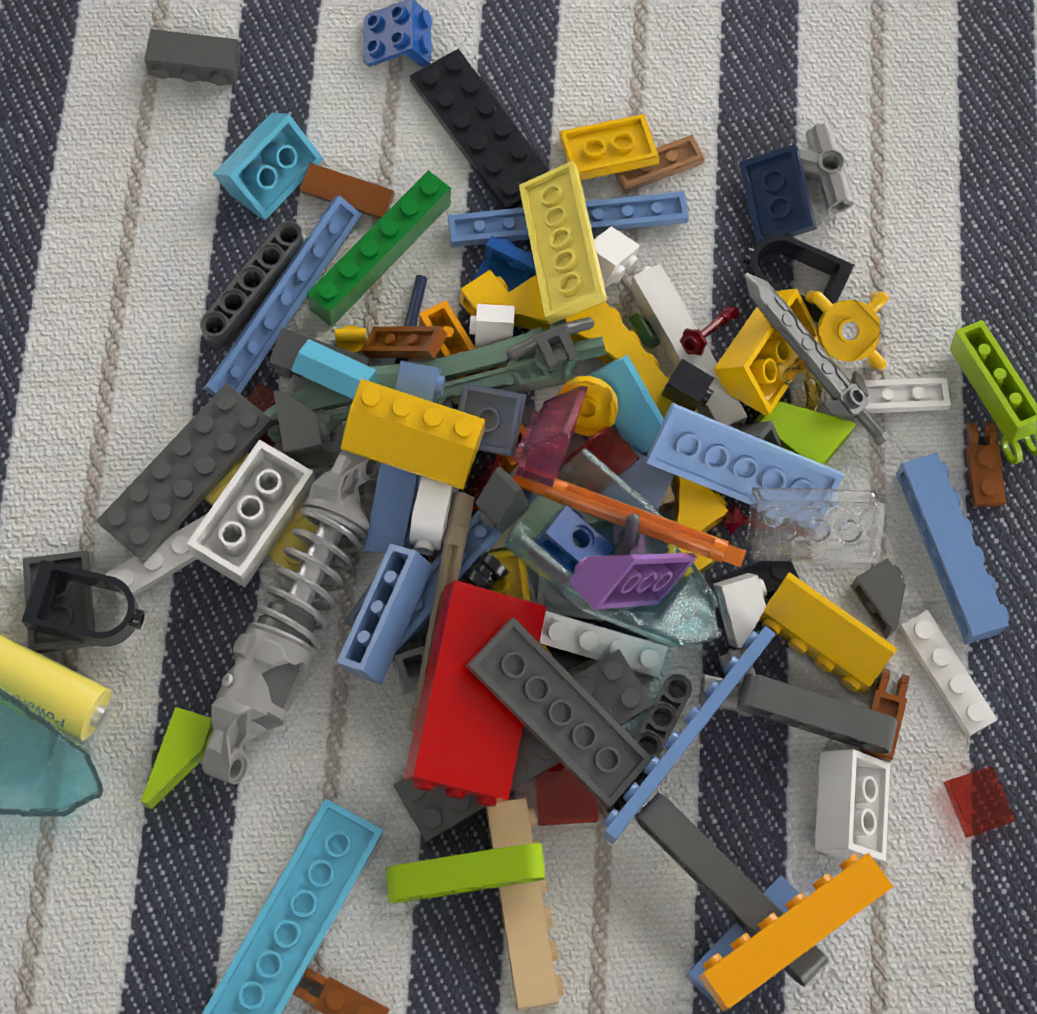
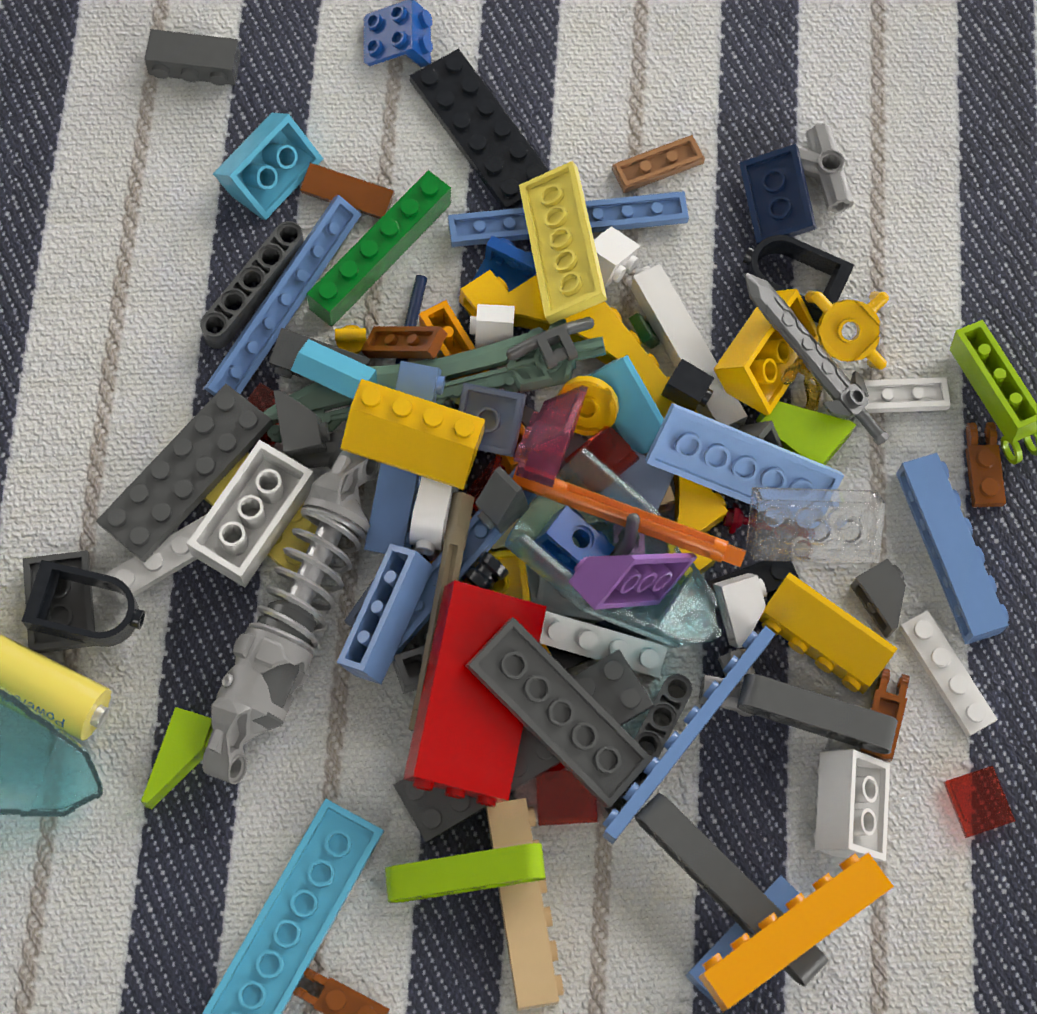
yellow tile [559,114,659,181] -> none
dark red piece [679,306,739,356] -> none

